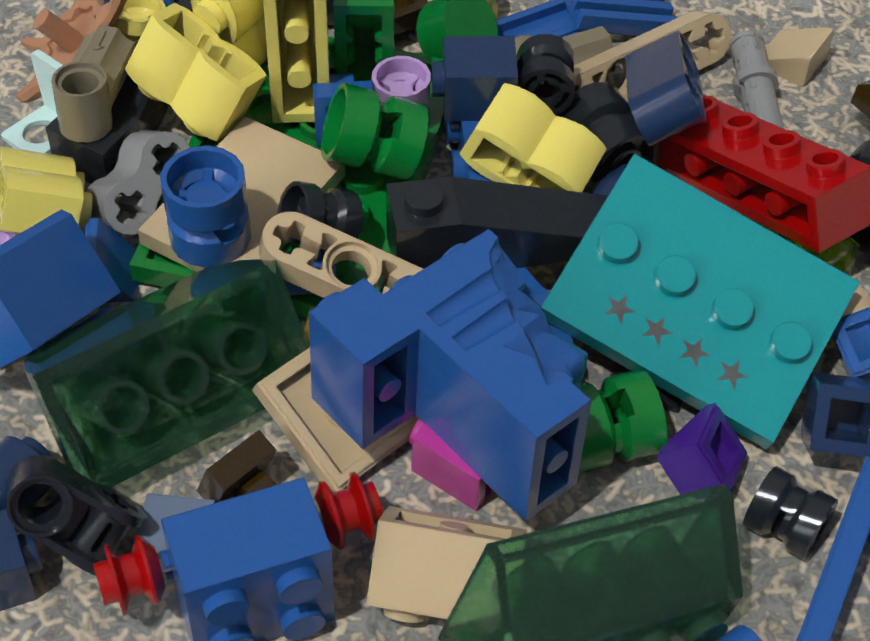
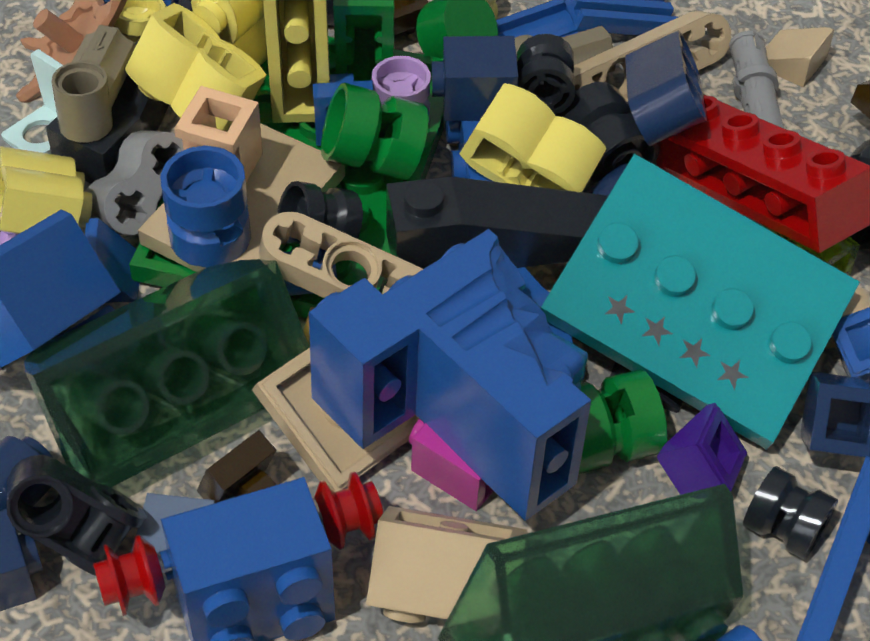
none -> light nougat brick [174,86,263,182]

